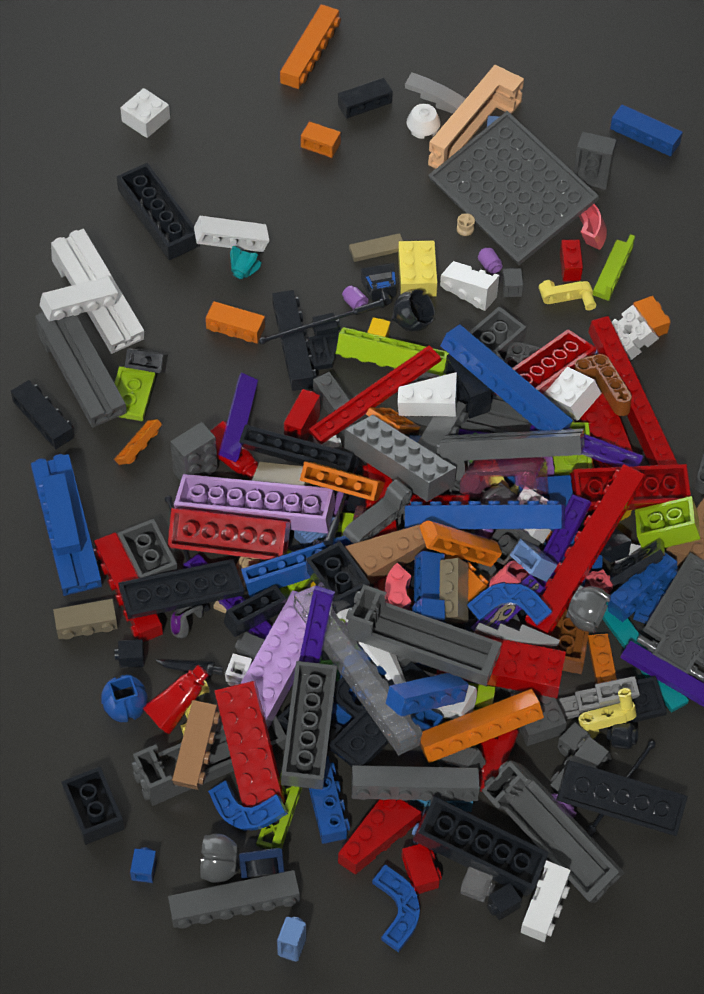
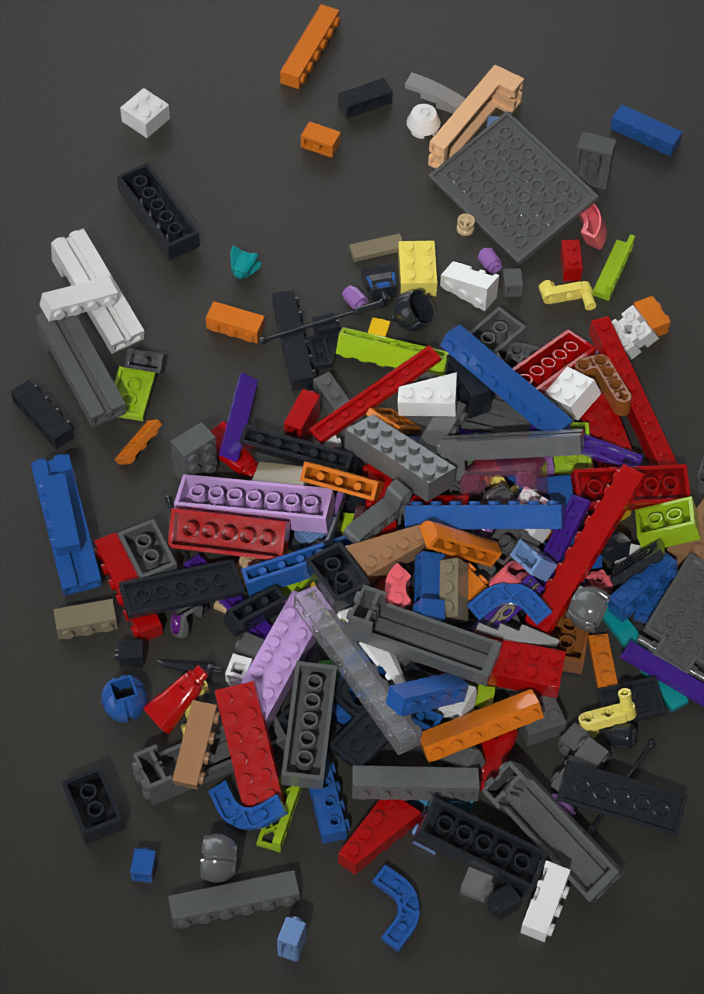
white brick [194,216,269,252] -> none
piece [239,848,284,879] -> none
dark purple tile [299,586,335,664] -> none
red brick [401,844,442,894] -> none
light grey slope [556,676,640,720] -> none

